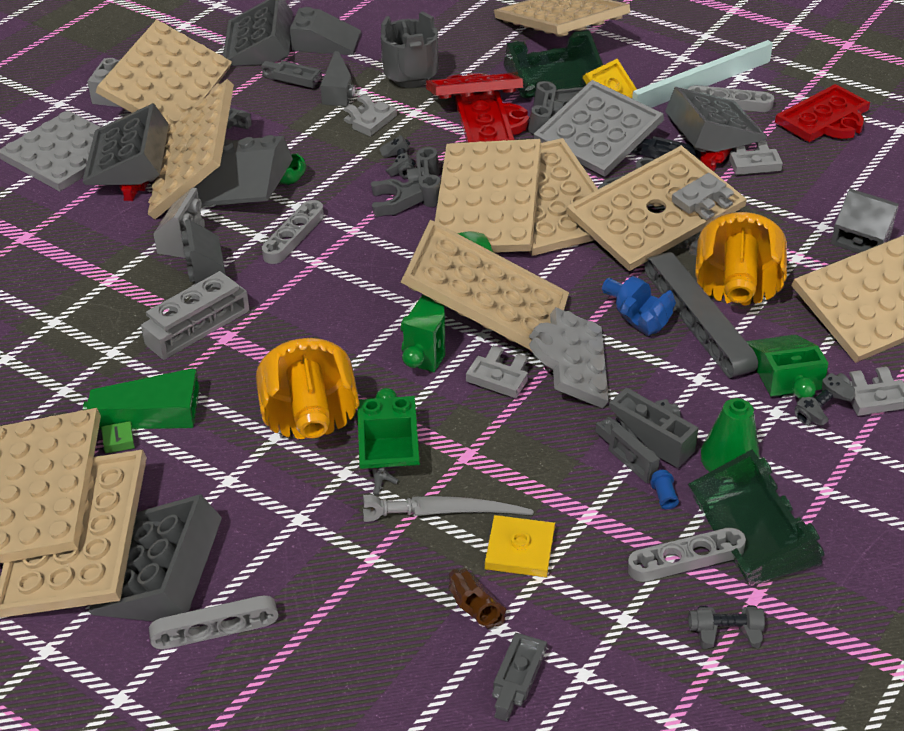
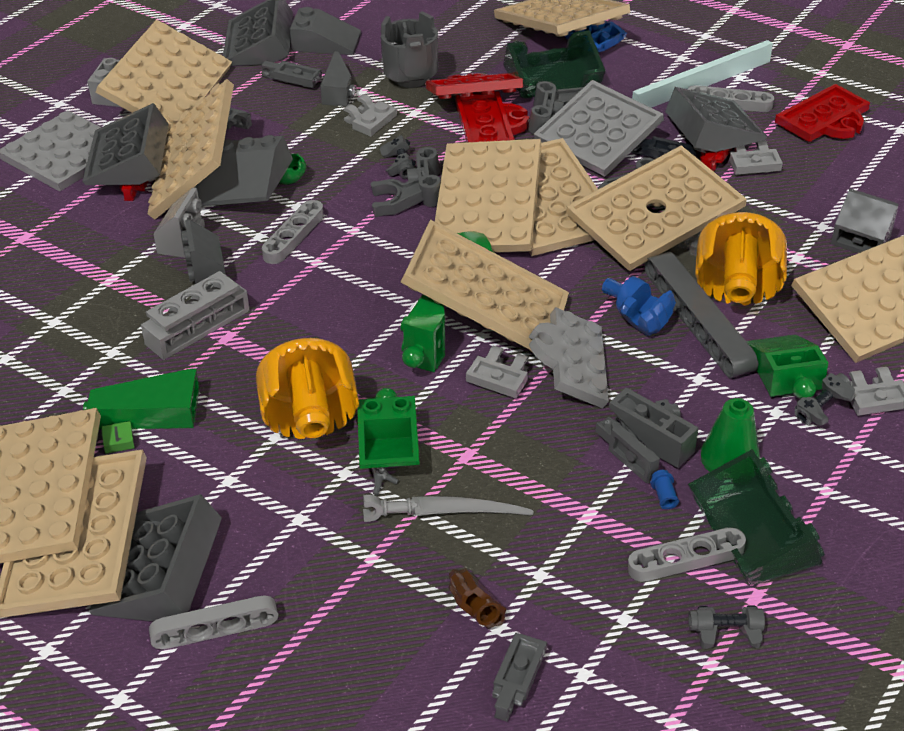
yellow plate [485,515,555,577] -> none
yellow plate [582,59,637,98] -> none
light grey plate [672,173,734,220] -> none
none -> blue slope [565,20,627,52]

